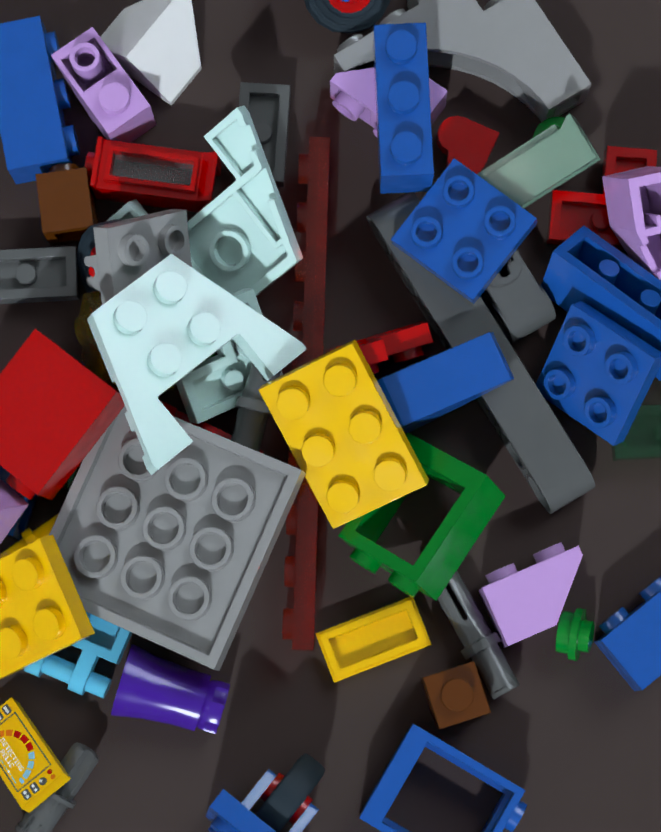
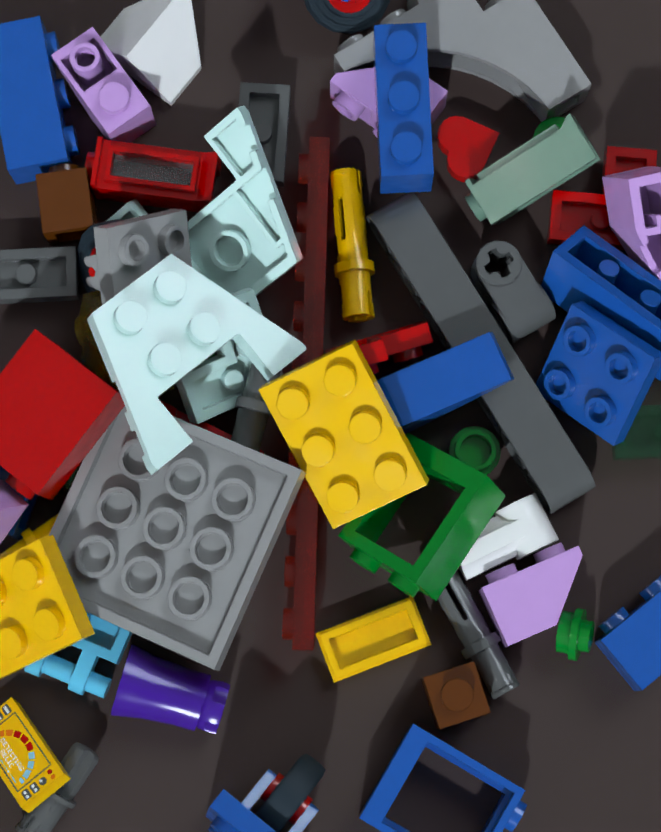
blue plate [391,158,537,304] -> none
none -> yellow pin [330,167,375,323]
none -> green plate [449,426,501,475]
none -> white piece [459,493,559,581]

